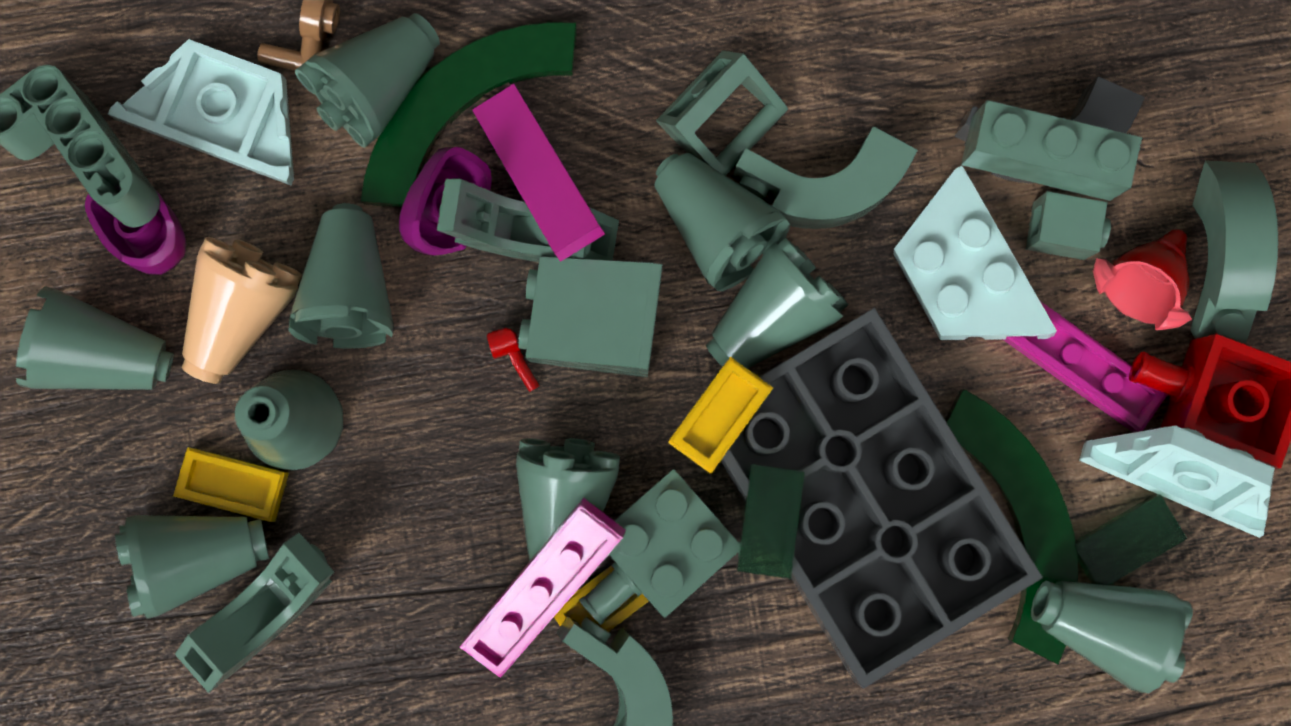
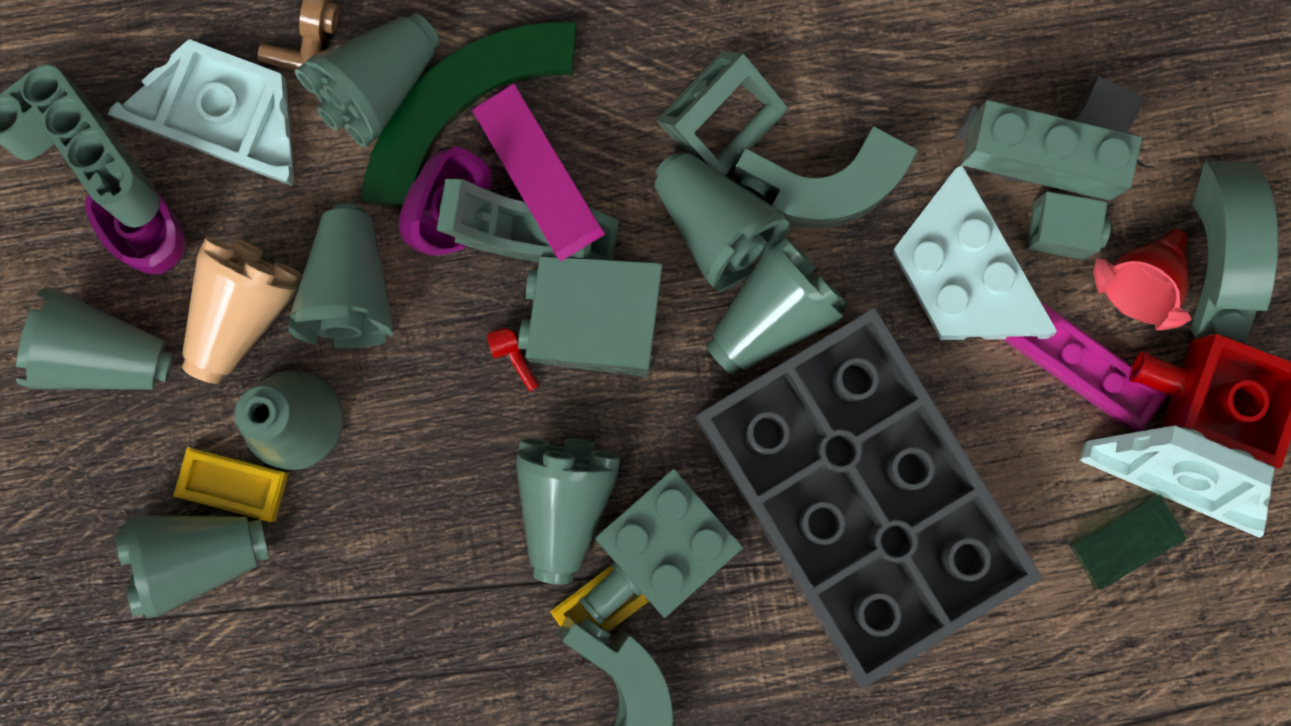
sand green arch [175,533,334,693] -> none
tile [460,498,626,678] -> none
yellow tile [668,356,773,474] -> none
clear green tile [736,465,805,579] -> none
dark green tile [945,389,1078,665] -> none
sand green cone [1031,581,1193,693] -> none

